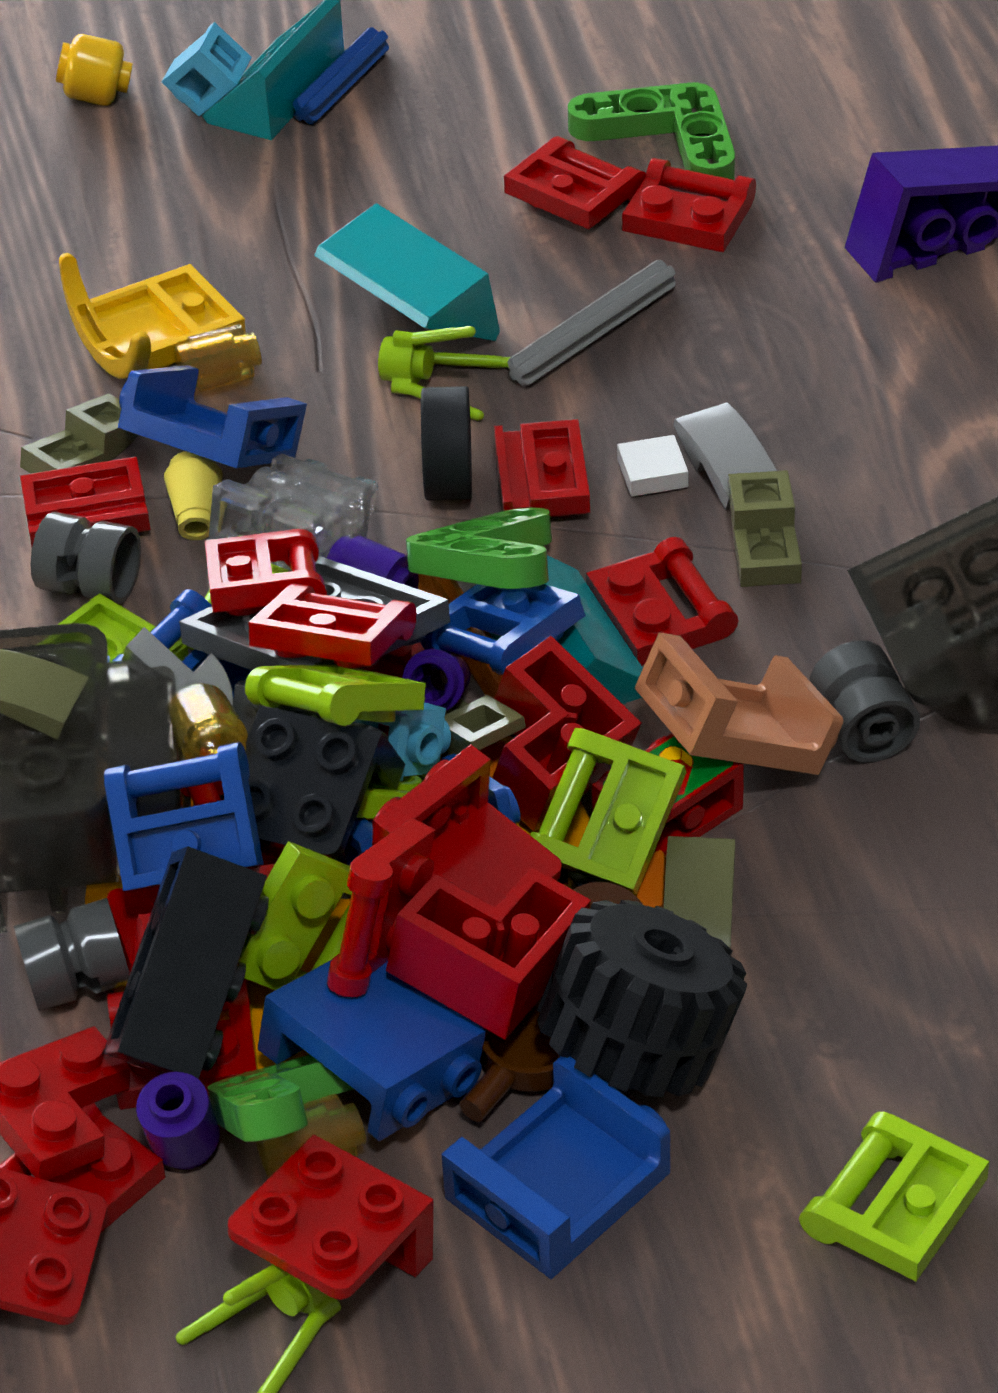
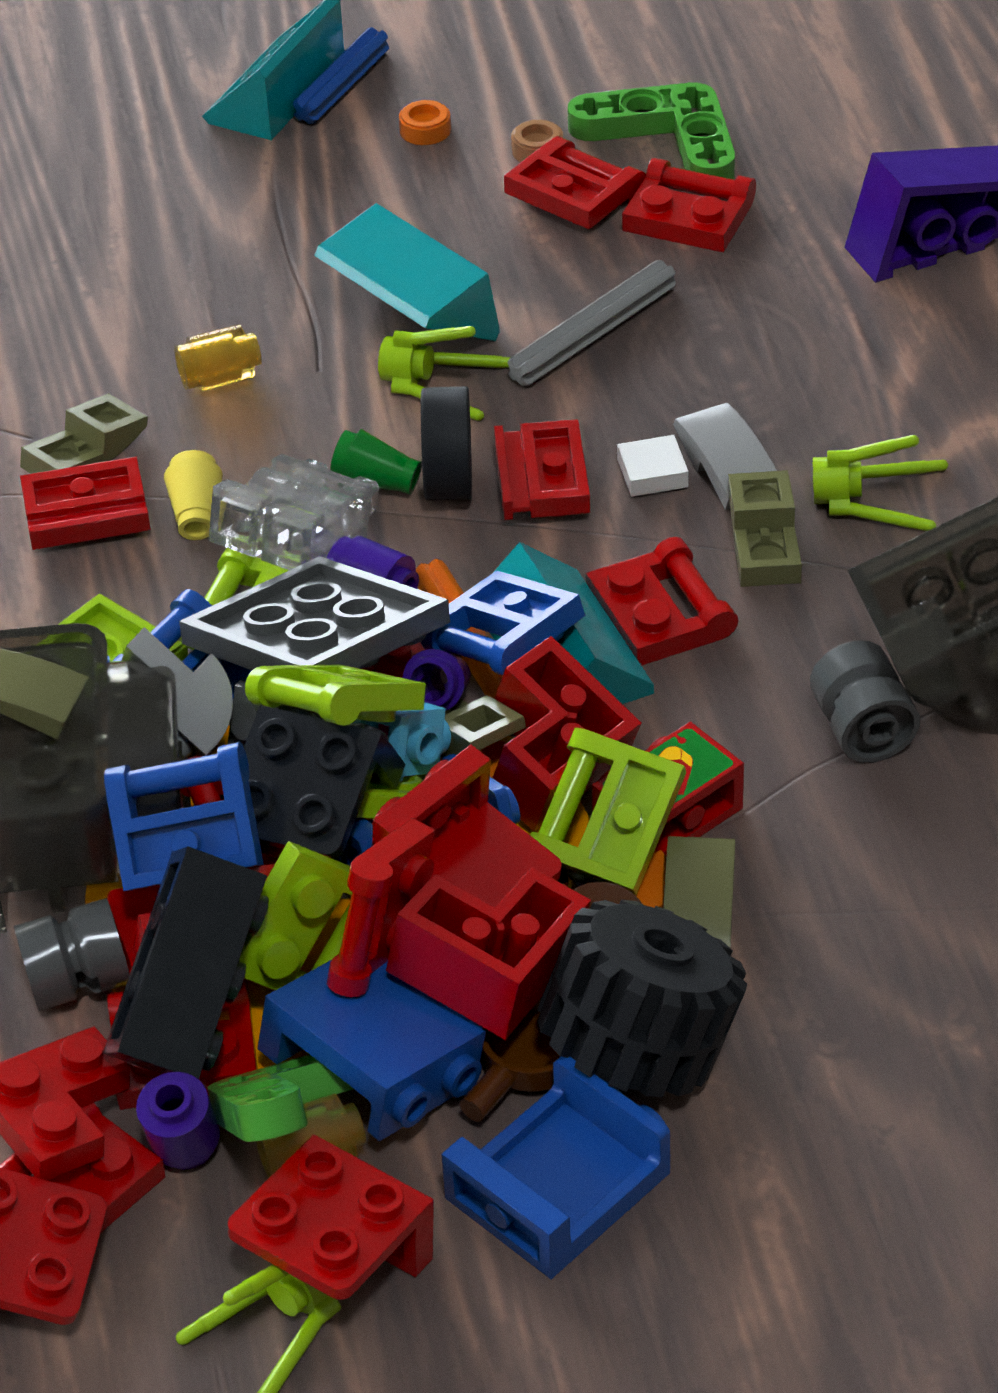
dark grey wheel [30,512,141,604] -> none
yellow head [56,34,133,106] -> none
yellow piece [59,253,246,379] -> none
blue panel [118,365,307,468] -> none
medium azure brick [162,22,252,116] -> none
clear yellow brick [165,683,248,760] -> none
red plate [205,529,327,616] -> none
red plate [248,583,417,668] -> none
bright green beam [406,507,552,589] -> none
nougat panel [635,632,843,775] -> none
lime plate [799,1112,989,1282] -> none
none -> green cone [330,429,422,495]
none -> orange tile [399,100,451,145]
none -> medium nougat tile [511,120,563,162]
none -> lime plant [813,435,948,532]

